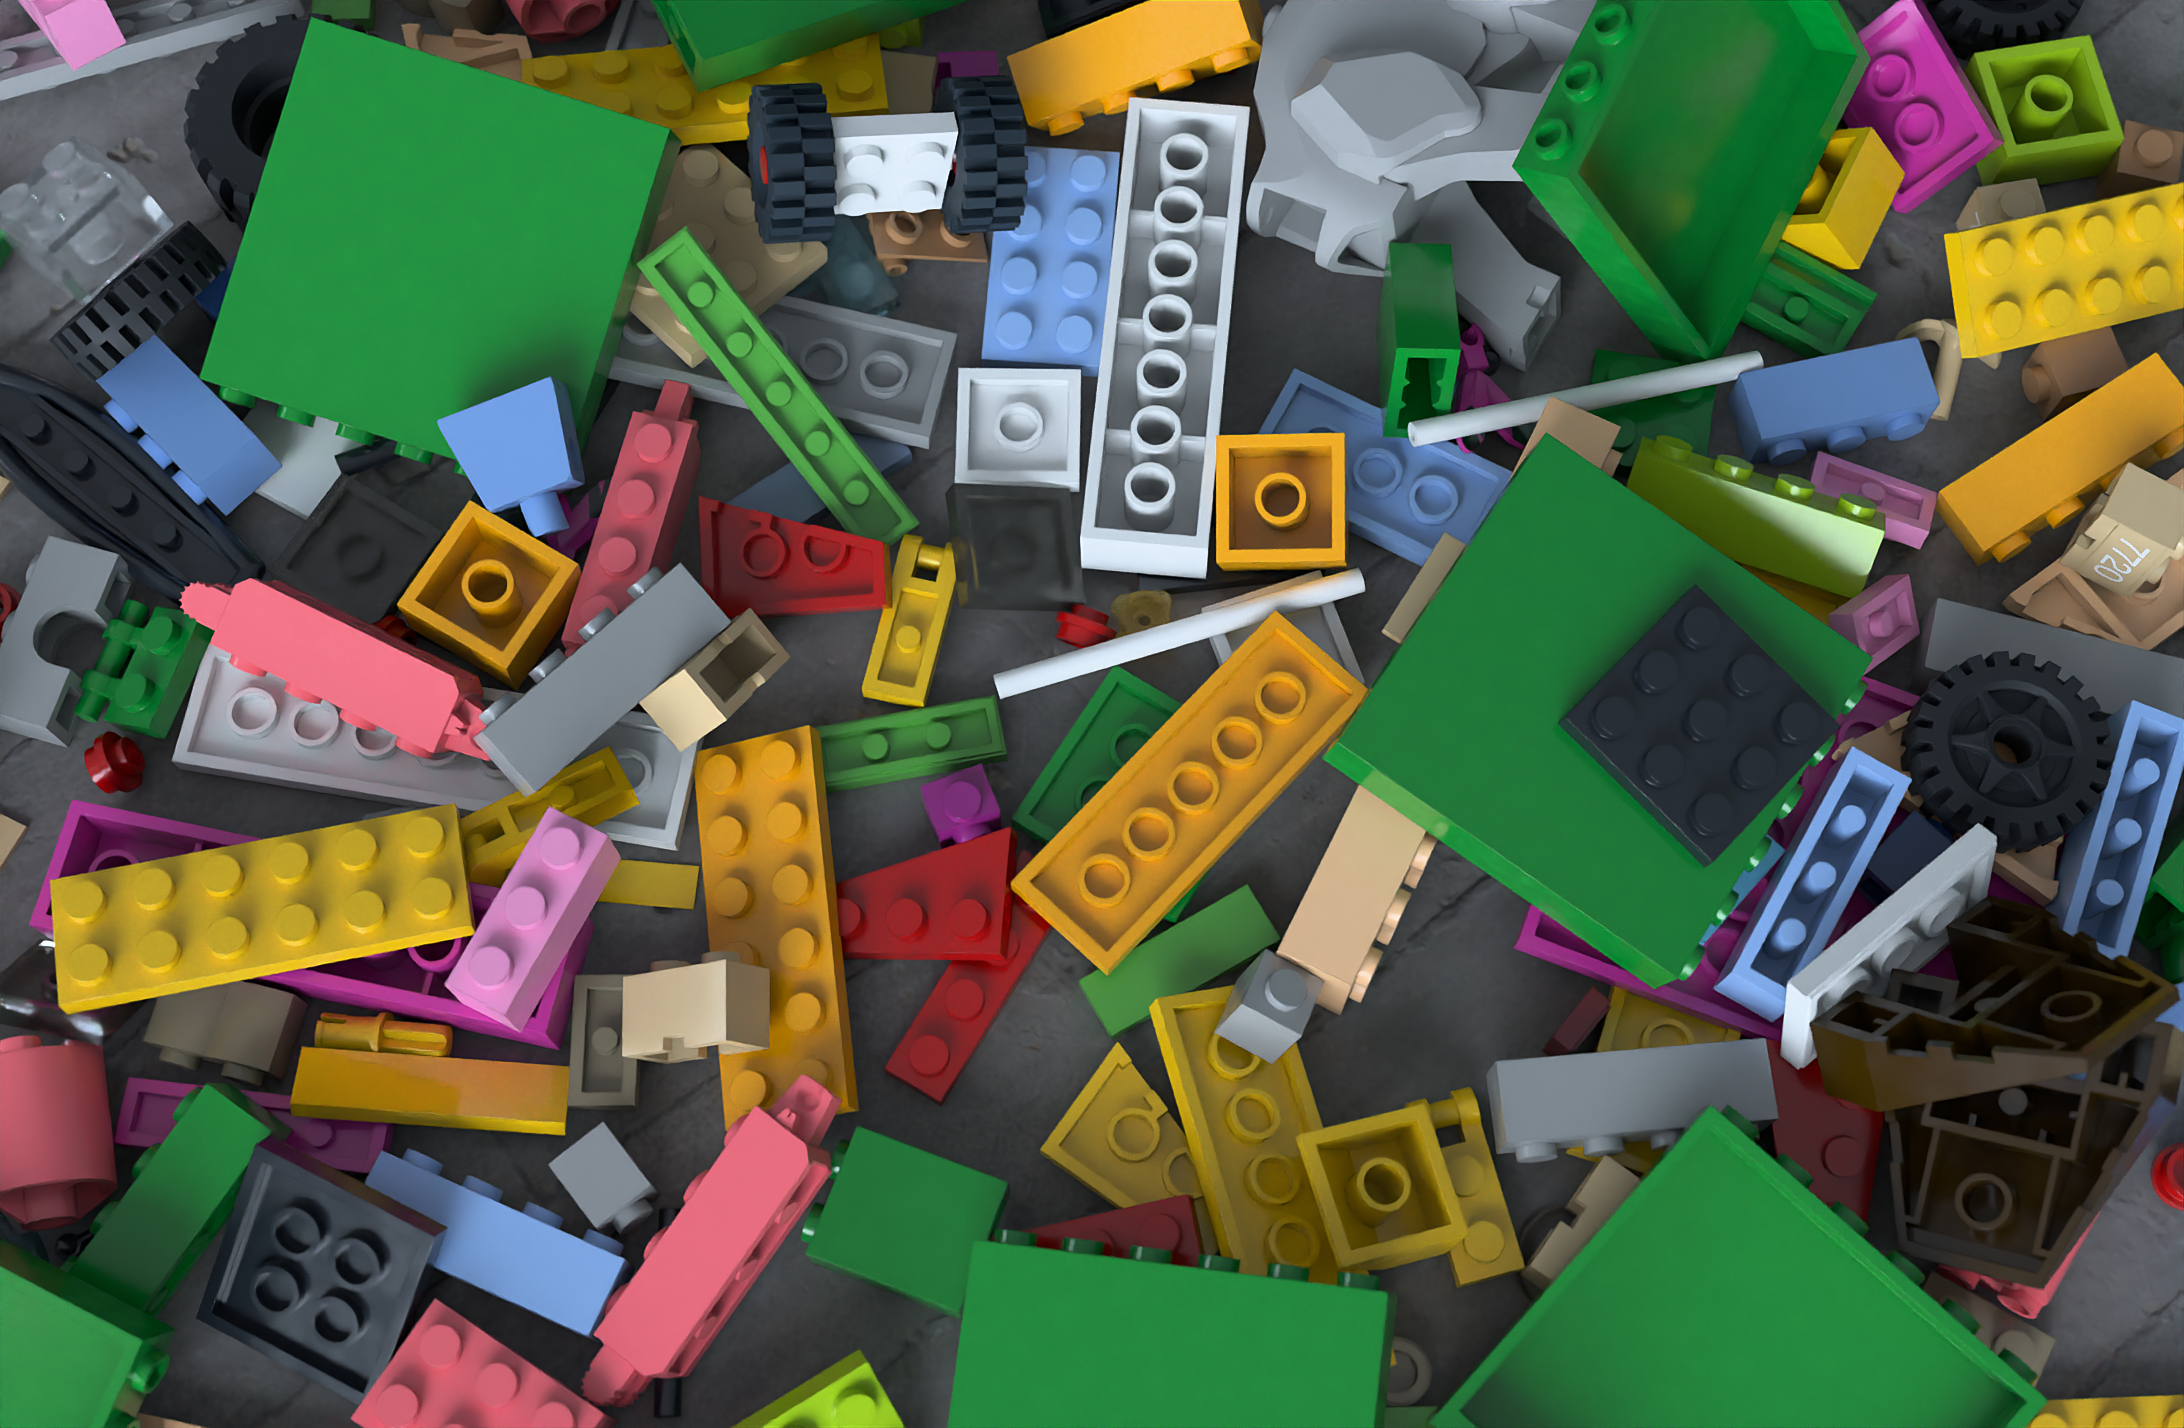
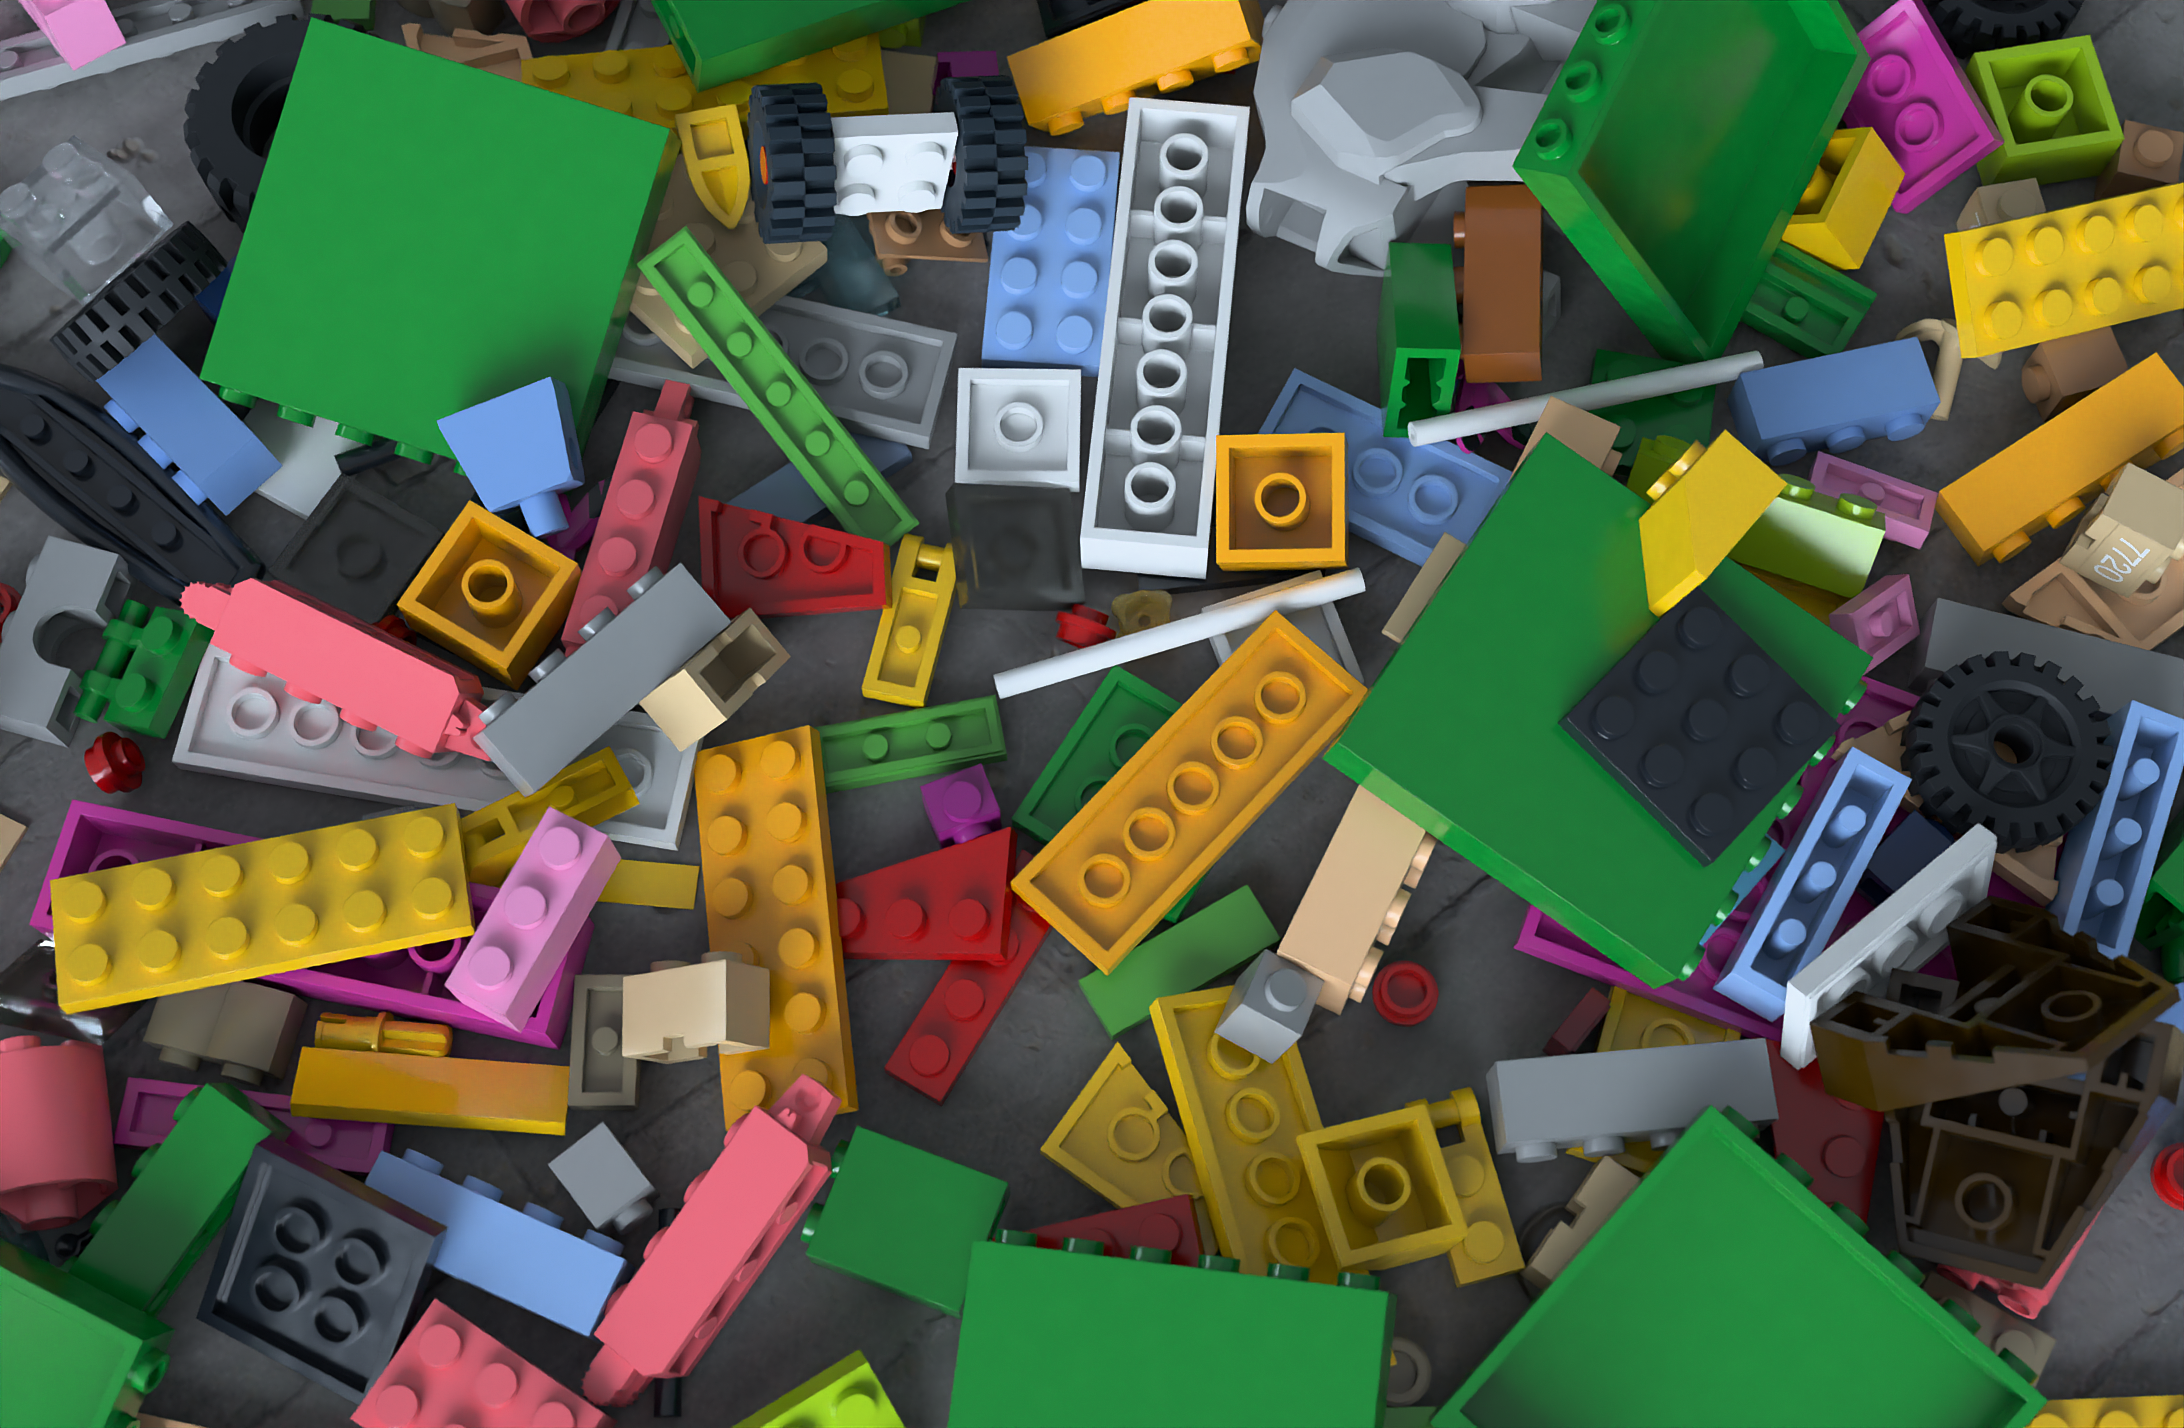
none -> yellow plate [675,104,750,230]
none -> red plate [1372,960,1438,1027]
none -> dark orange brick [1453,184,1544,383]
none -> yellow slope [1639,430,1787,618]

